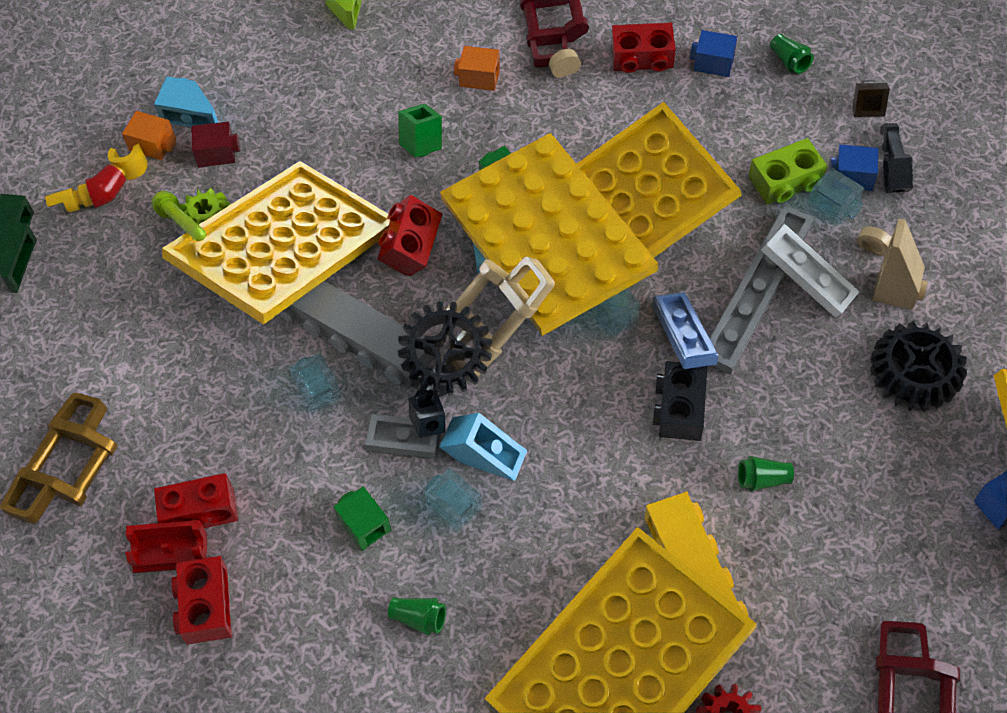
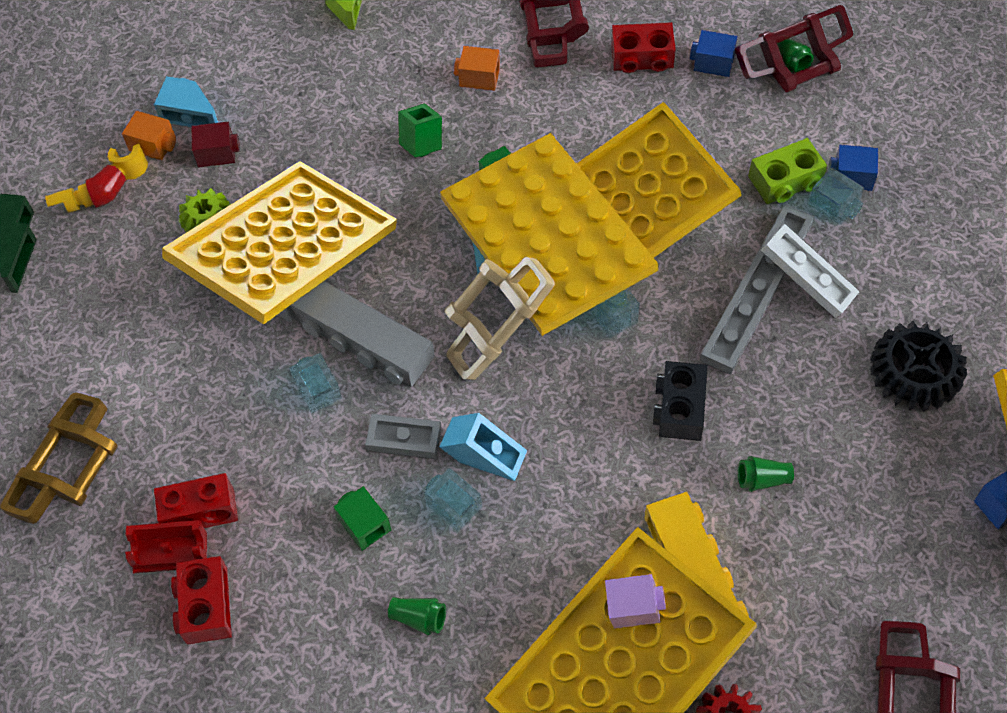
lime piece [151,191,206,241] -> none
red brick [377,195,443,276] -> none
black gear [397,301,492,396] -> none
black piece [408,367,448,438] -> none
tan tile [549,49,581,78] -> none
medium blue tile [652,292,718,369] -> none
dark brown tile [852,80,890,117] -> none
tan tile [857,226,891,256] -> none
tan slope [872,218,928,310] -> none
black piece [880,123,914,193] -> none
none -> lavender brick [605,574,666,628]
none -> dark red bar [735,5,853,93]

